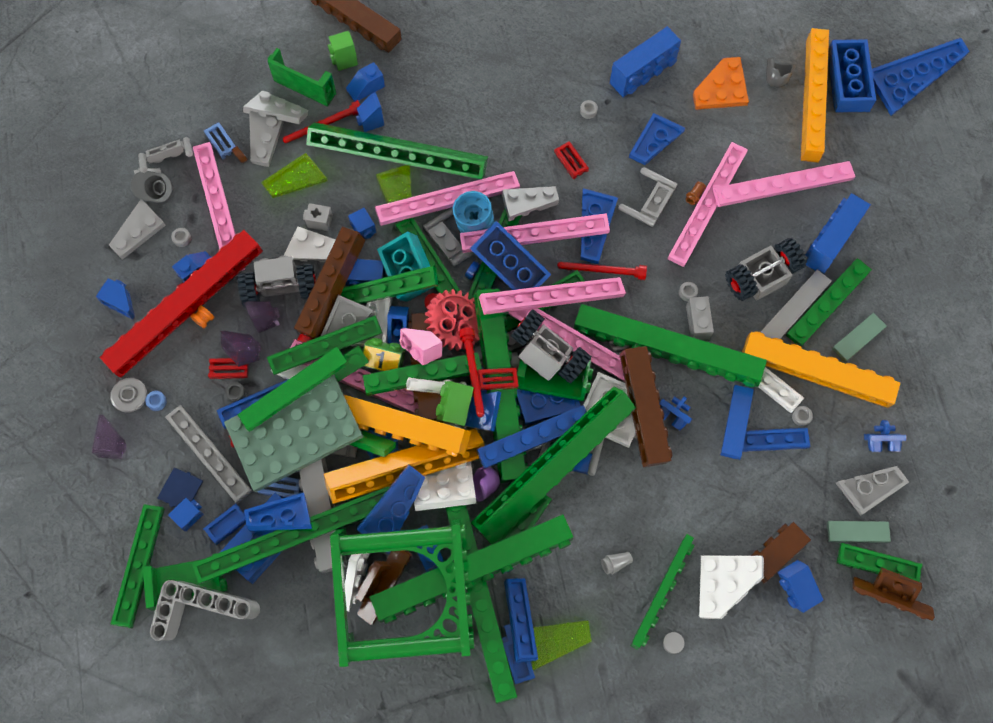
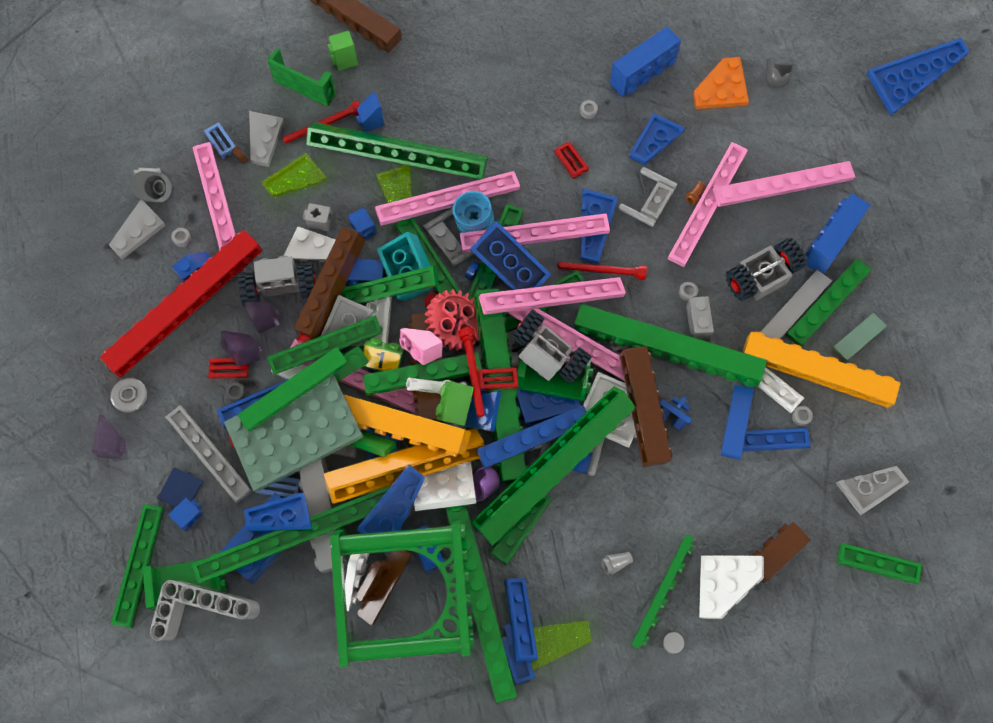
blue slope [96,278,135,320] -> none
light grey plate [138,137,193,173] -> none
medium blue tile [145,391,167,411] -> none
orange wheel [190,305,215,329] -> none
blue tile [203,504,246,545] -> none
light grey wing [243,91,308,124] -> none
blue slope [346,62,385,101] -> none
green brick [370,515,573,624] -> none
blue slope [387,306,409,347] -> none
light grey wing [502,186,559,221] -> none
blue brick [778,560,823,613] -> none
light orange brick [801,28,829,163] -> none
sand green tile [827,521,891,543] -> none
blue brick [828,39,876,112] -> none
reddish brown bracket [852,568,935,621] -> none
hips [864,420,906,452] -> none

